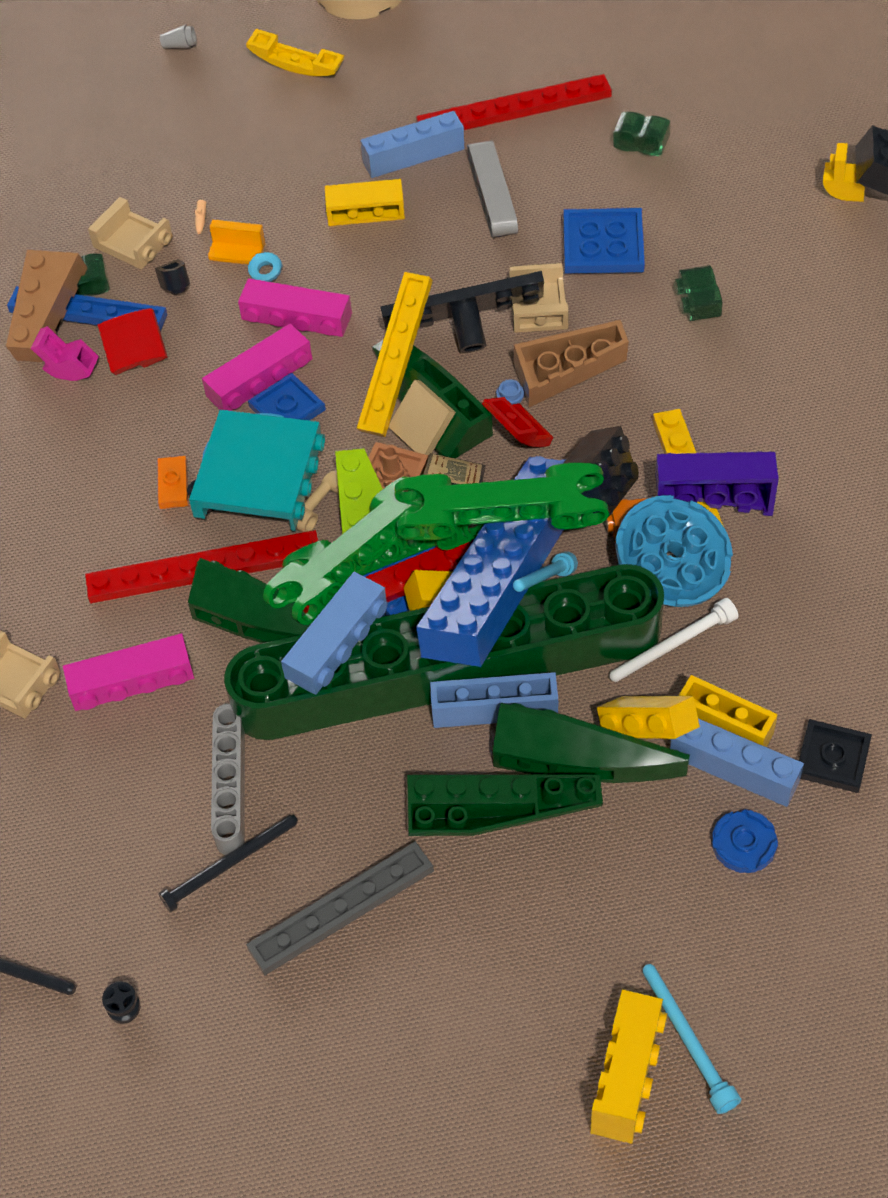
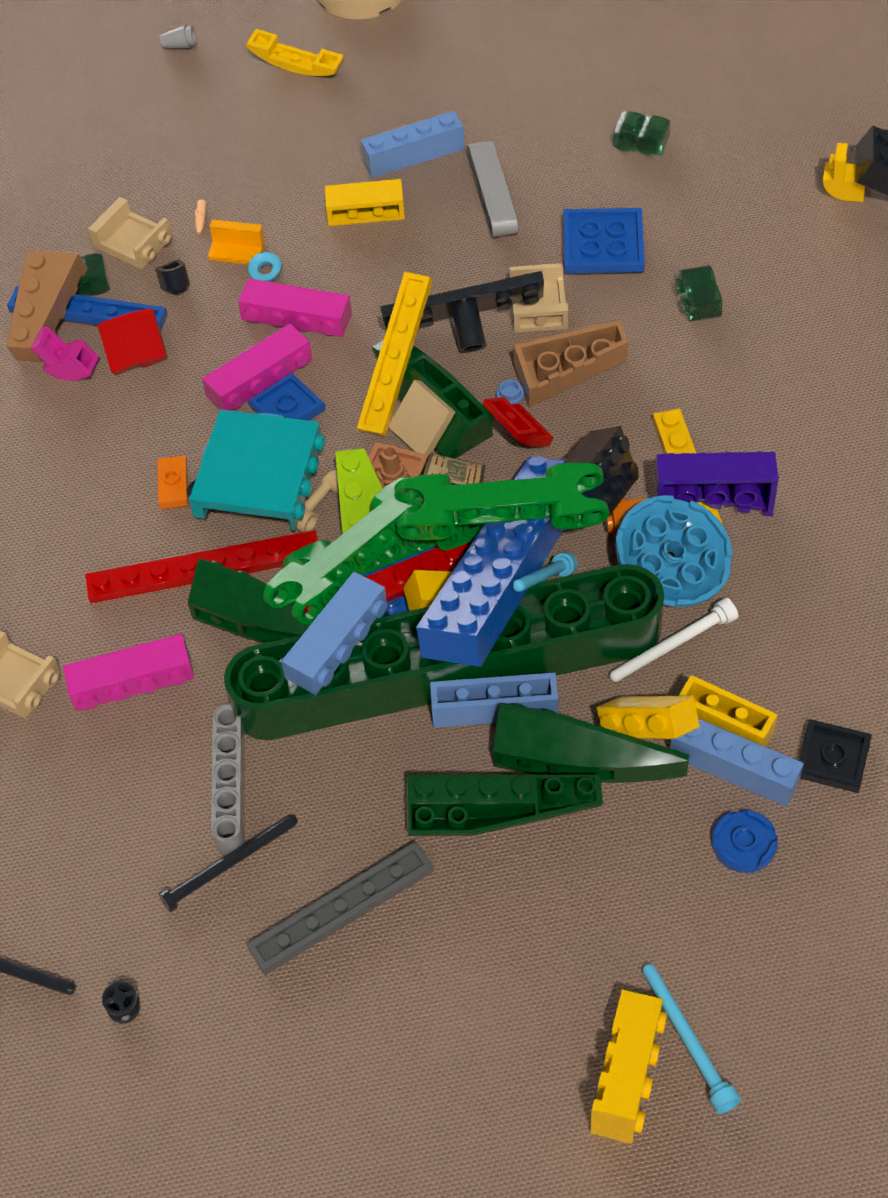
red plate [416,74,612,130] -> none

